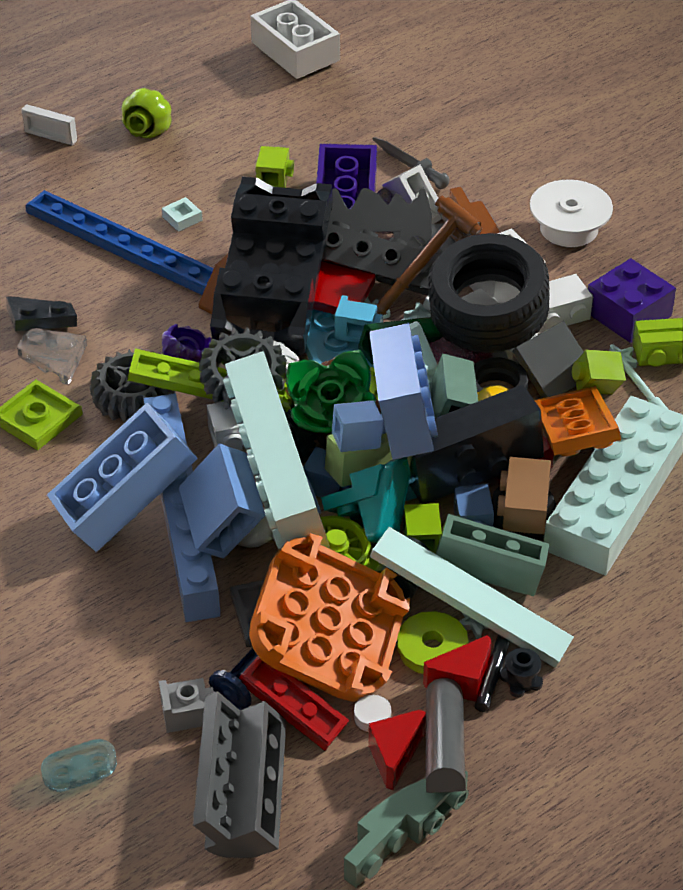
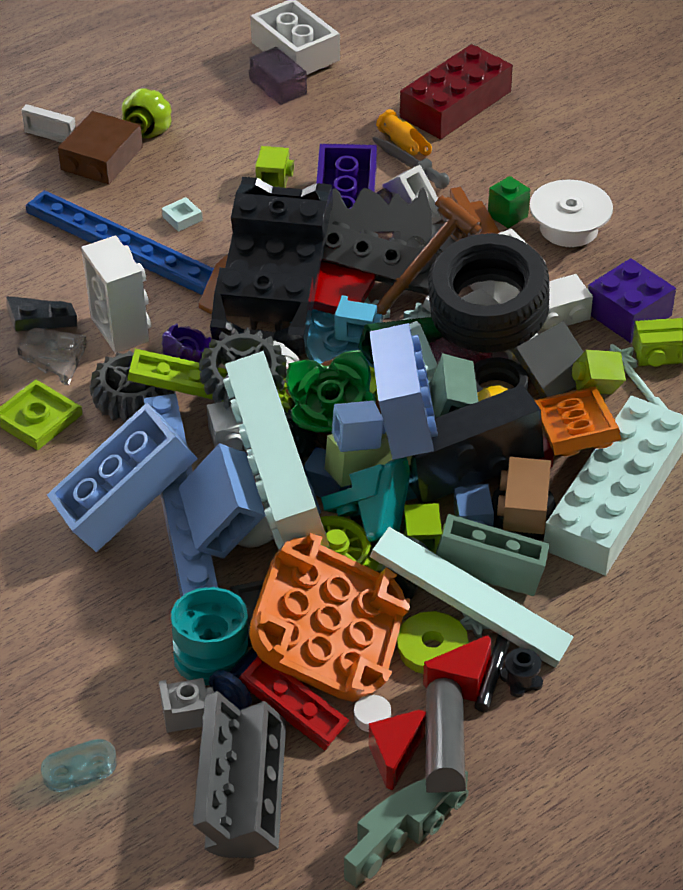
none -> reddish brown brick [58,111,143,185]
none -> white brick [81,235,151,354]
none -> teal wheel [171,587,249,686]
none -> clear purple brick [249,47,307,105]
none -> light orange piece [376,109,432,156]
none -> dark red brick [400,44,513,140]
none -> green brick [488,176,531,228]

